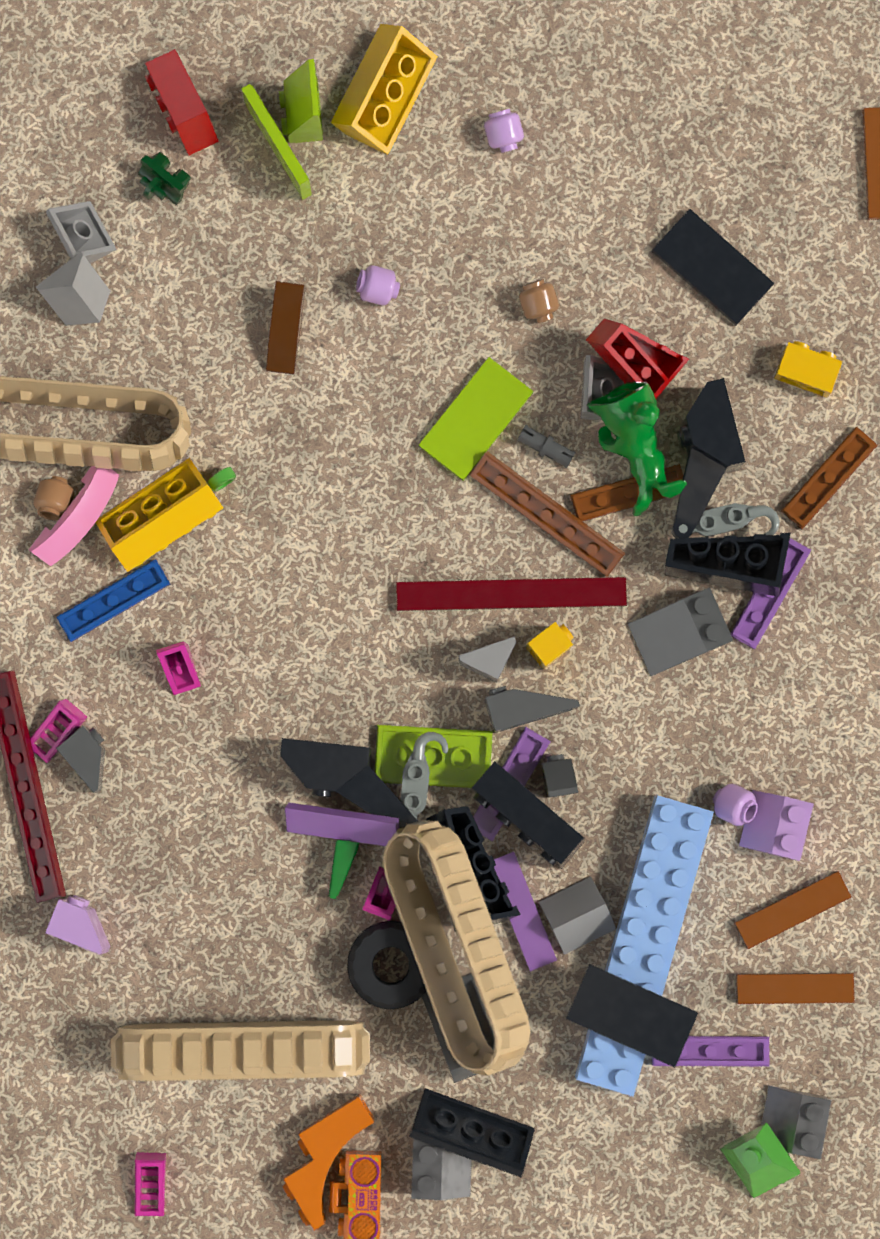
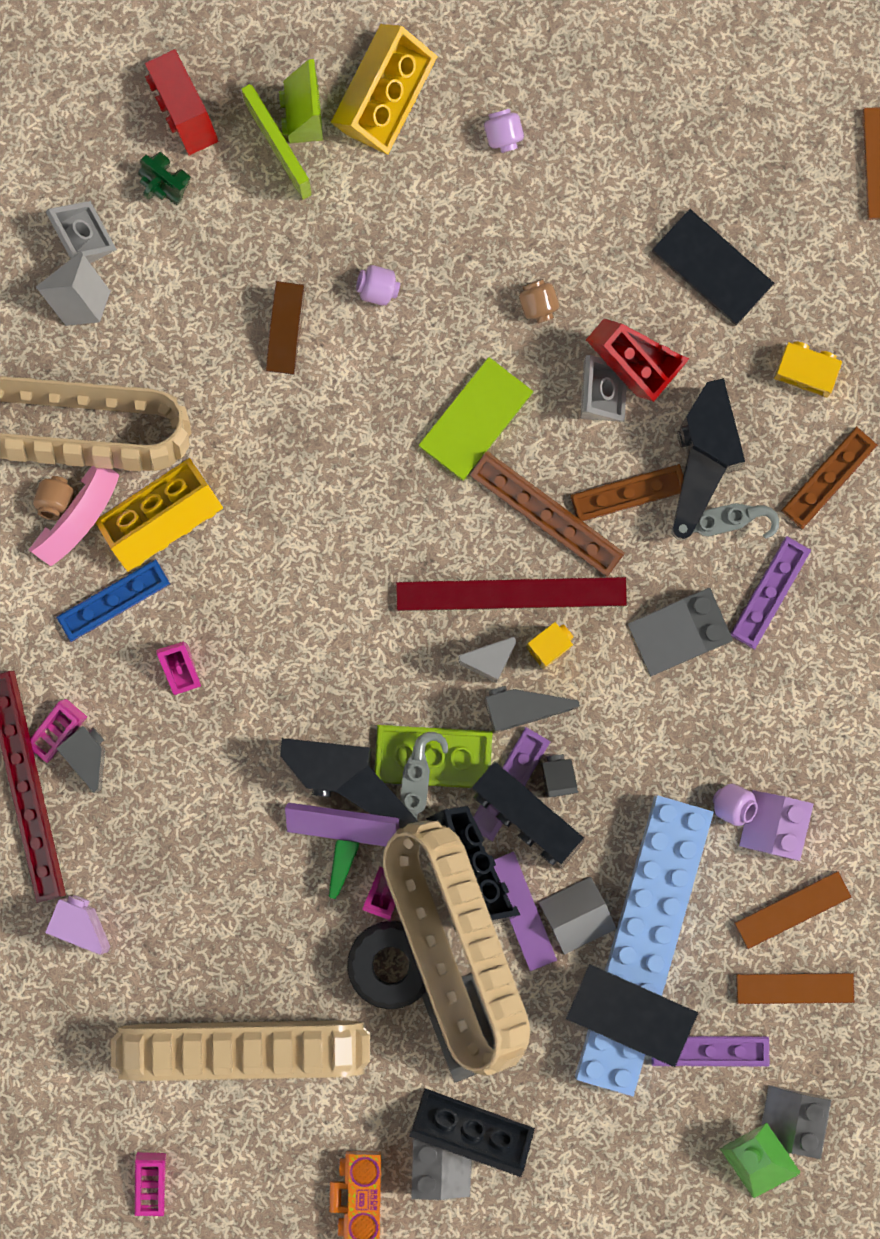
bright green tile [207,467,236,492] -> none
orange arch [282,1094,375,1231] -> none
dark grey pin [517,425,576,468] -> none
green animal [587,382,687,516] -> none
black wedge [665,533,791,597] -> none

